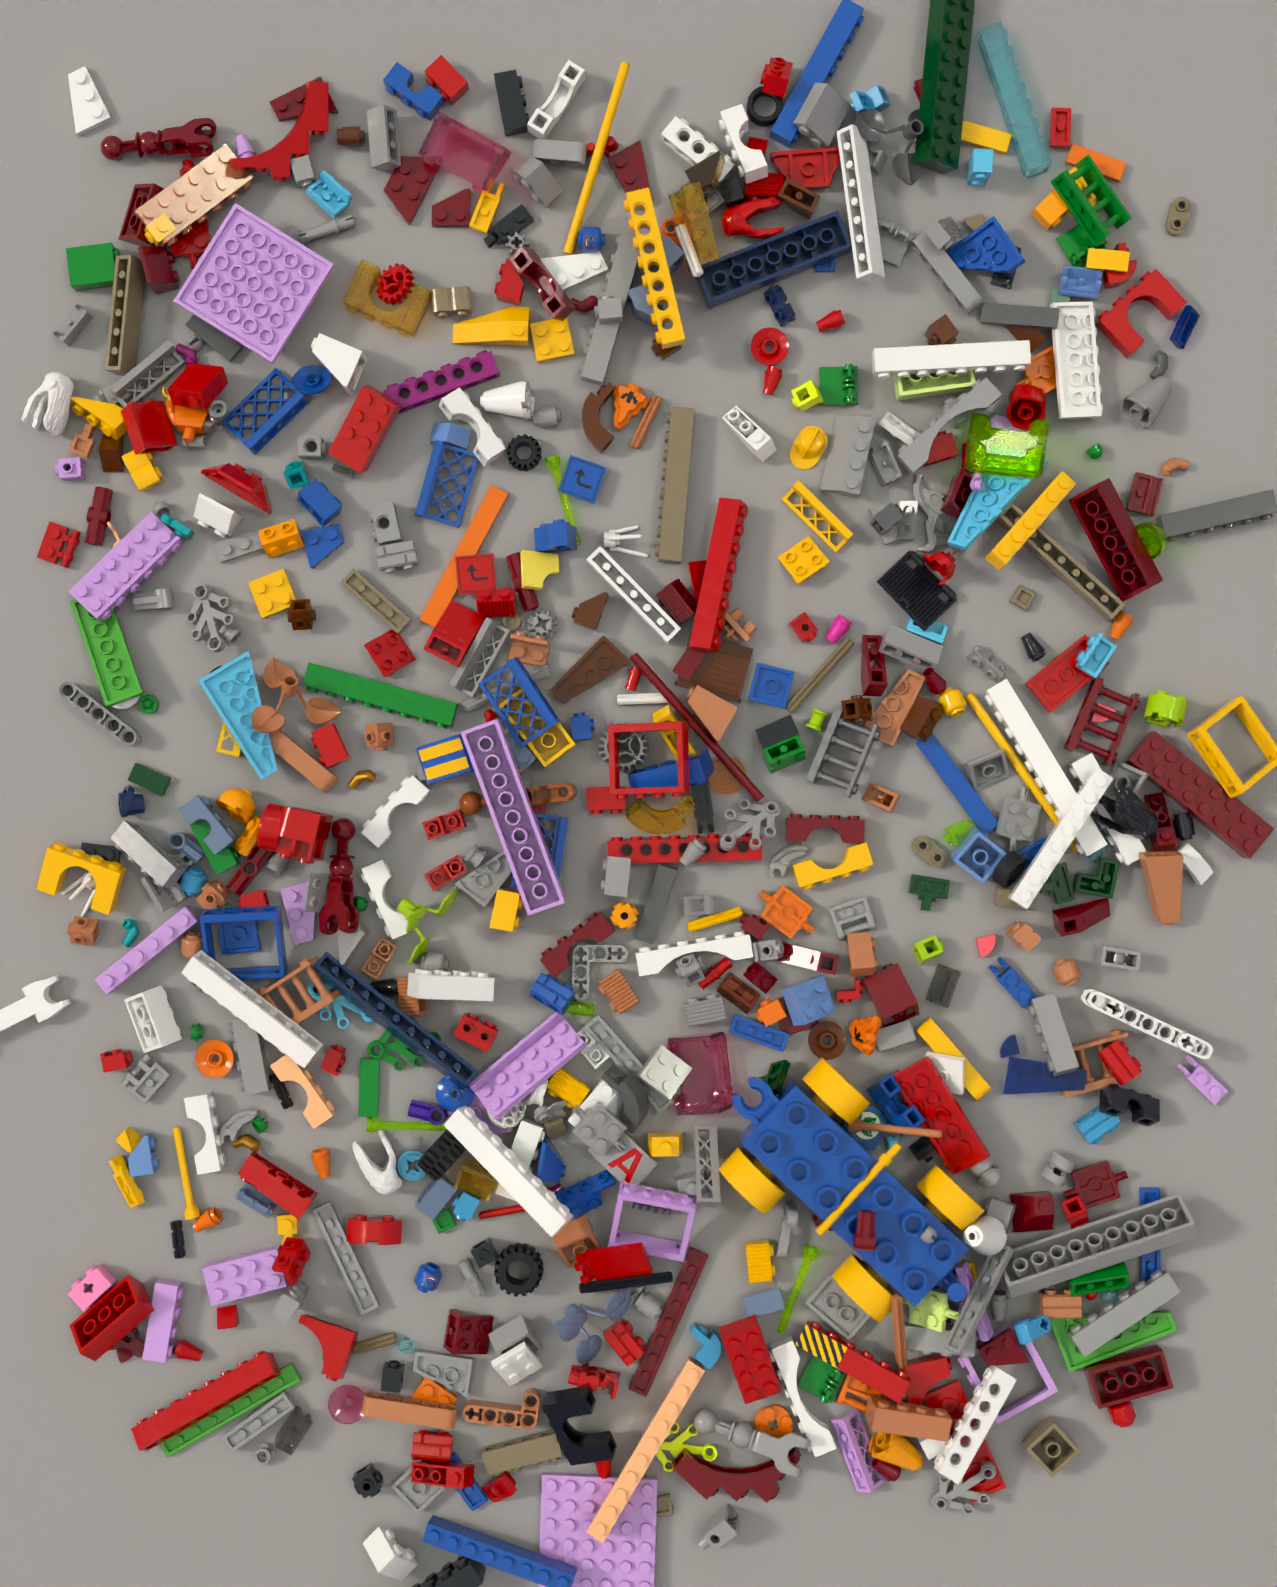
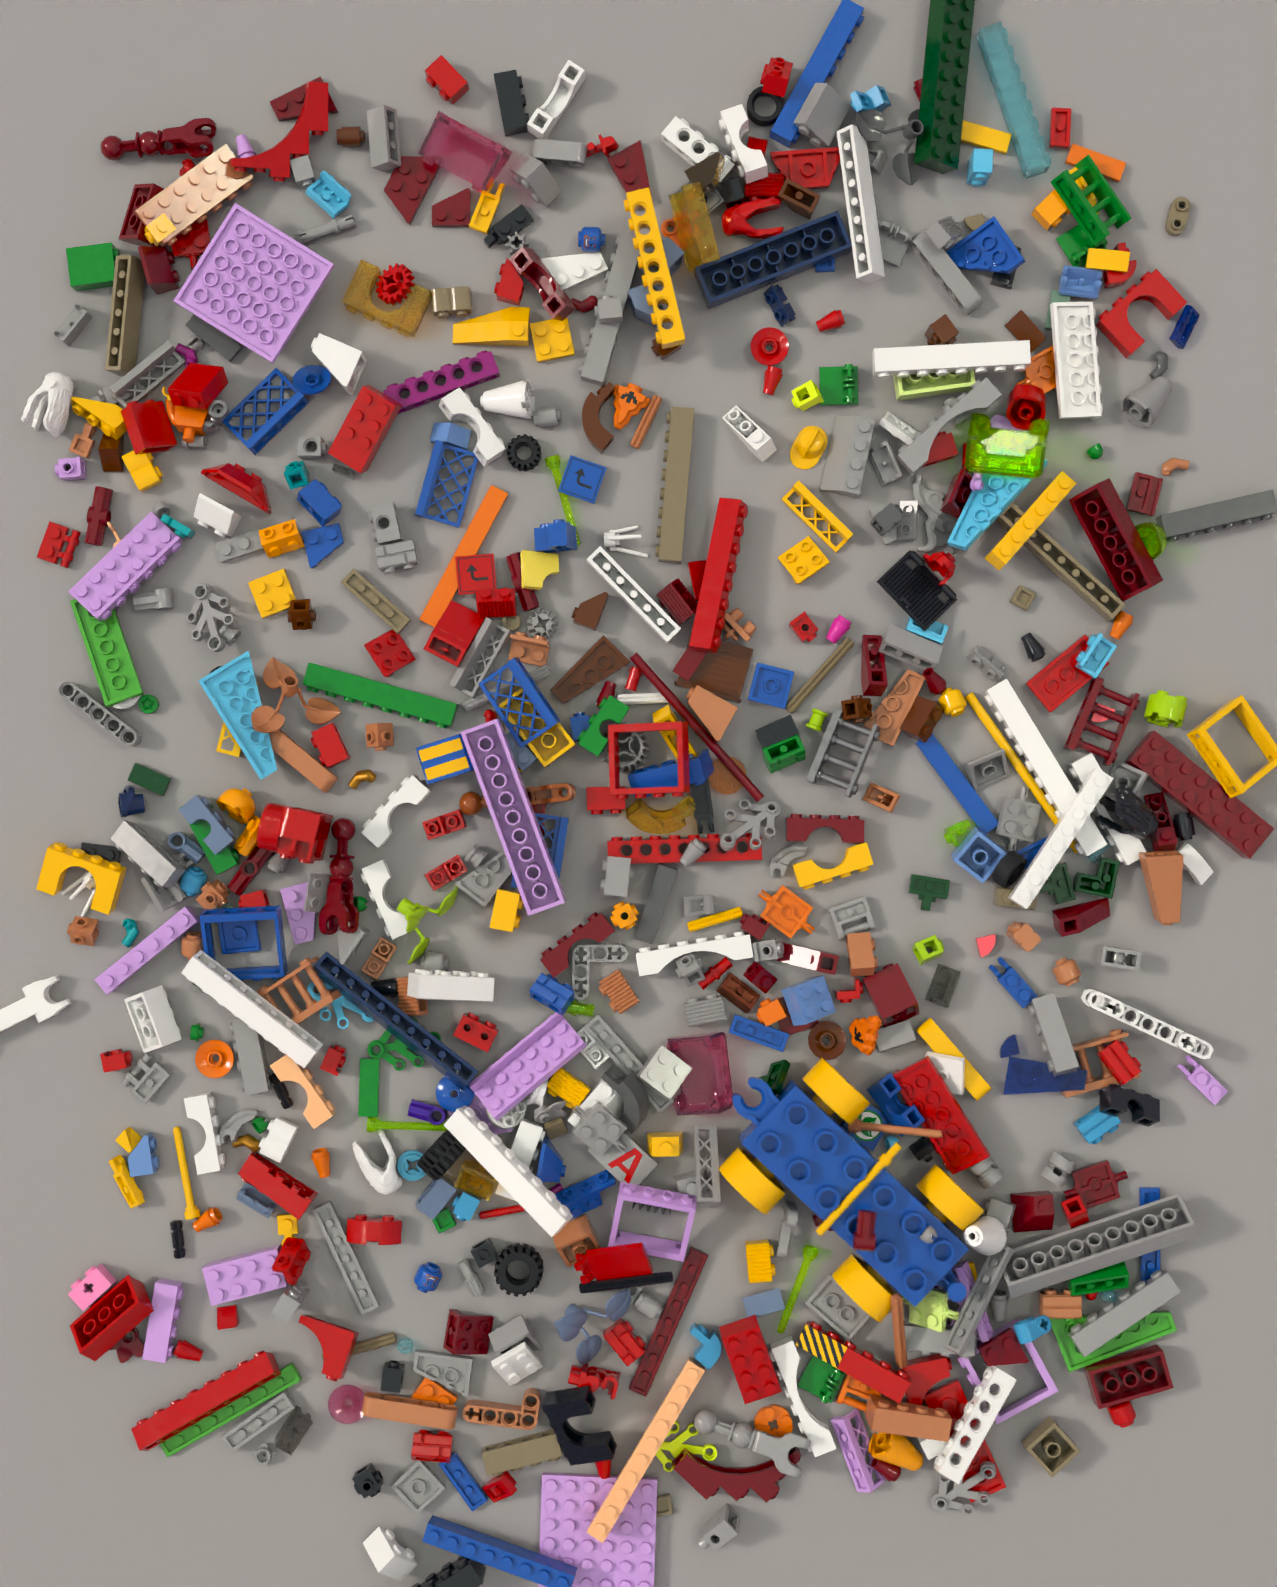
white wing [68,66,112,136] -> none
blue arch [383,62,445,121] -> none
red slope [411,1462,474,1489] -> none
yellow piece [563,62,630,255] -> none
white axle [675,224,703,278] -> none
dark tan plate [912,836,947,867] -> none
dark grey tile [980,303,1060,329] -> none
none -> white brick [258,1116,299,1163]
none -> green arch [578,695,630,757]
none -> dark red cone [596,681,616,709]

